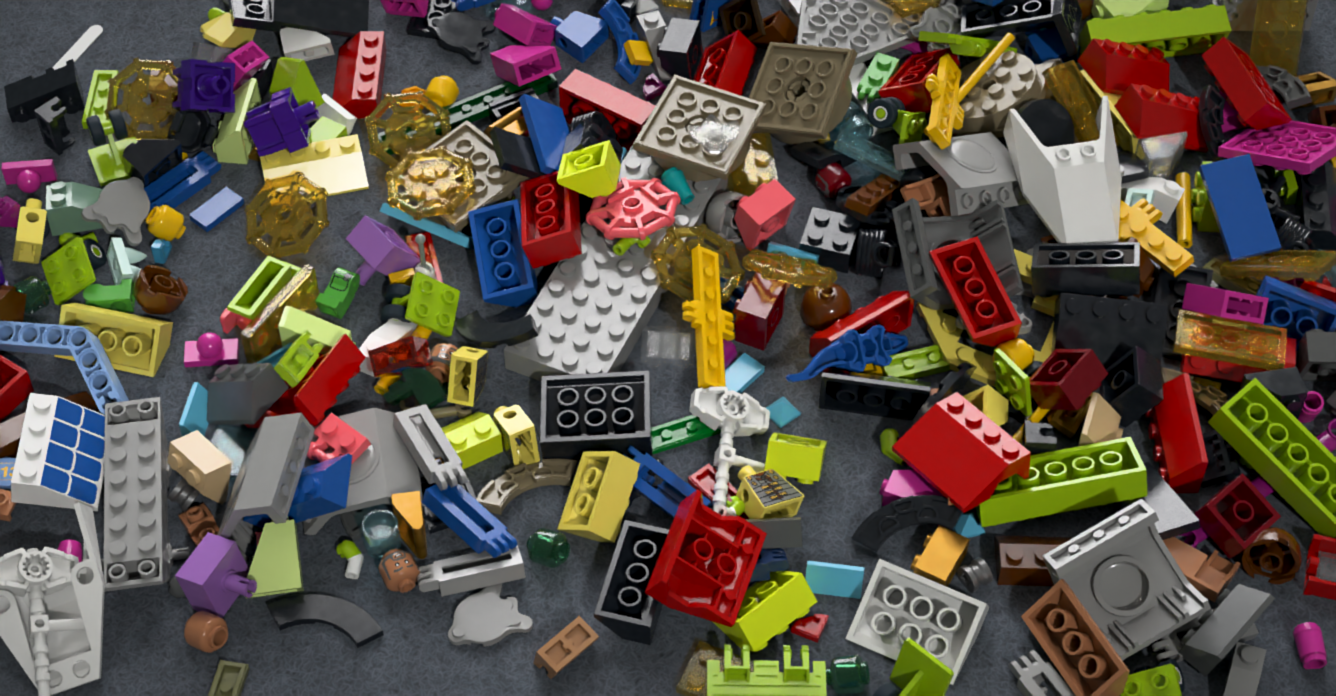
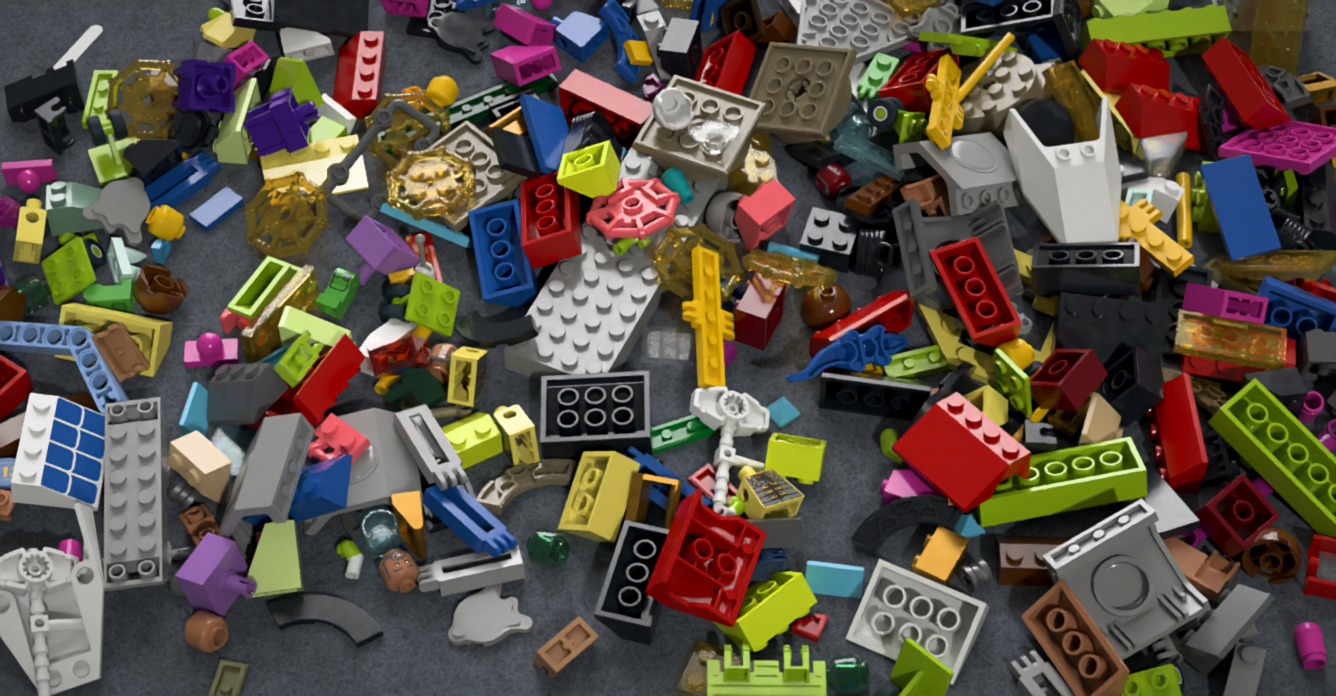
medium azure tile [725,353,765,394] -> none
none -> medium nougat hinge [91,322,151,383]
none -> dark grey bar [322,99,440,223]
none -> pearl gold tile [625,472,683,530]
none -> white hair [652,87,693,130]

